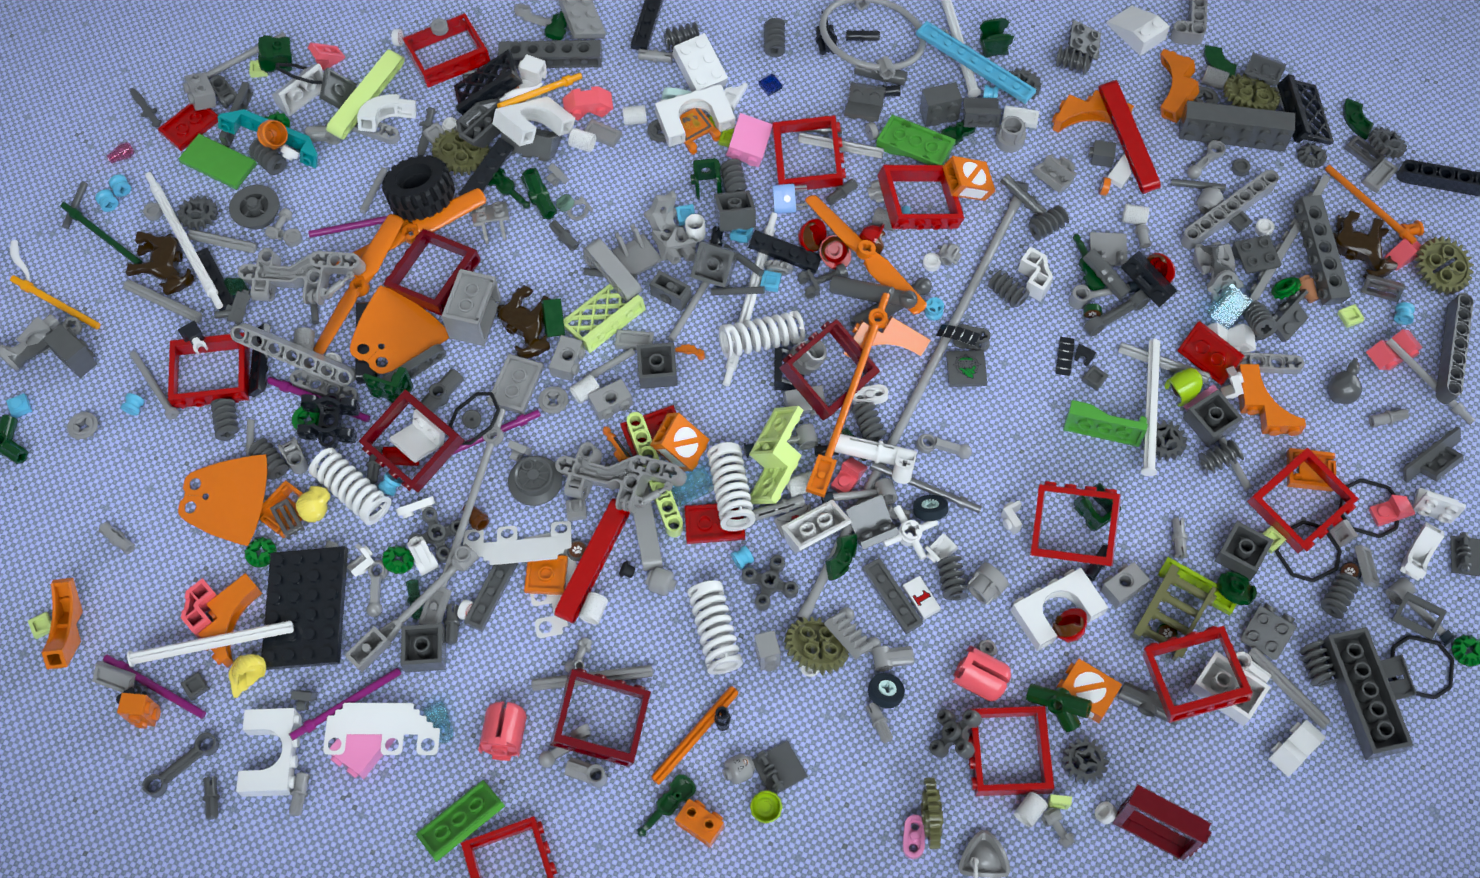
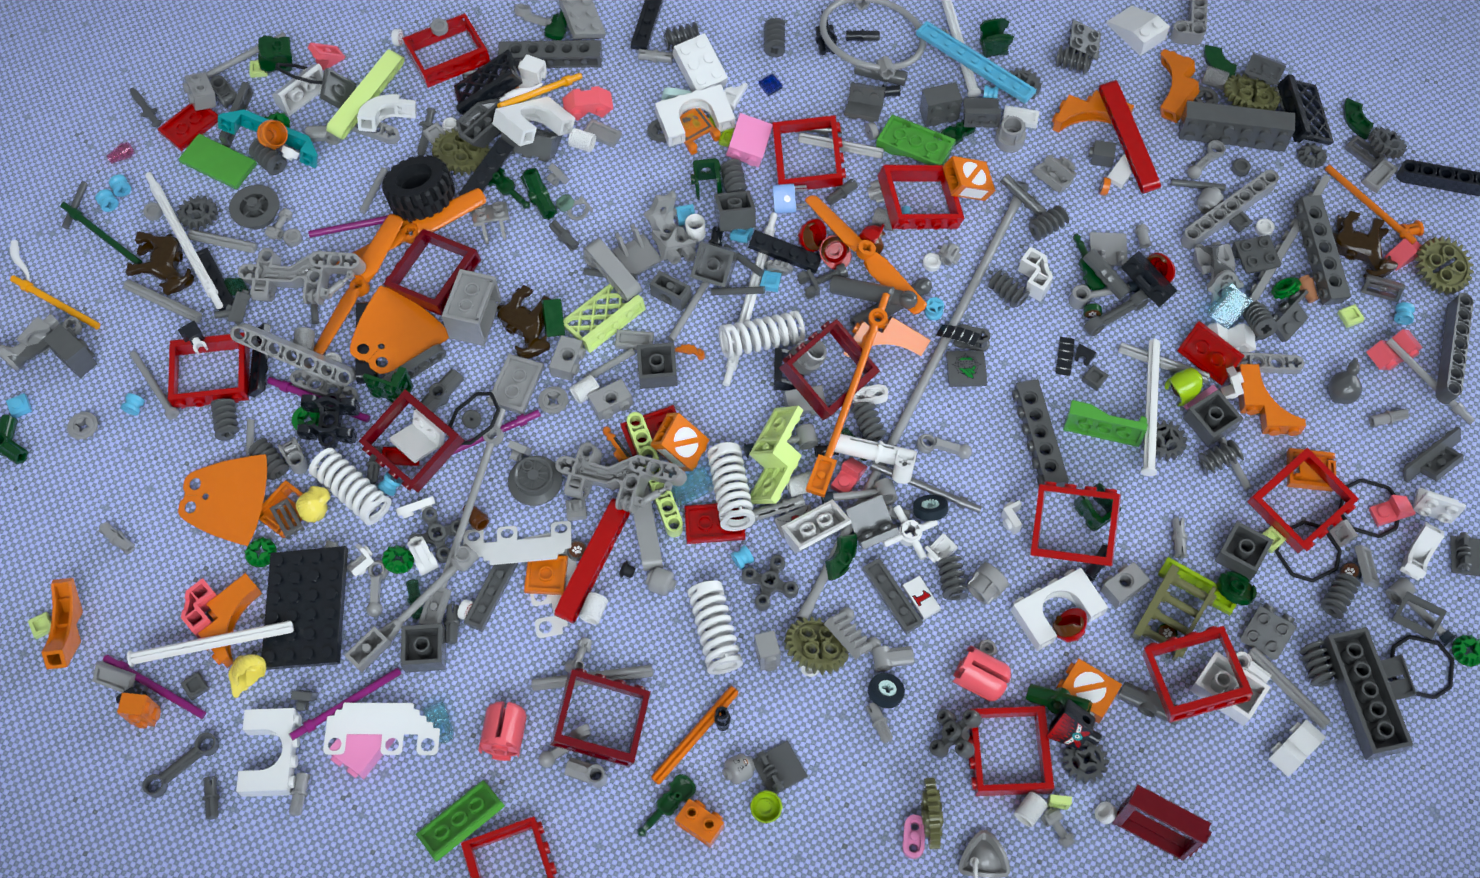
white piece [623,105,647,126] -> none
white piece [1122,203,1149,225] -> none
none -> dark grey brick [1012,379,1069,493]
none -> torso [1047,699,1102,749]

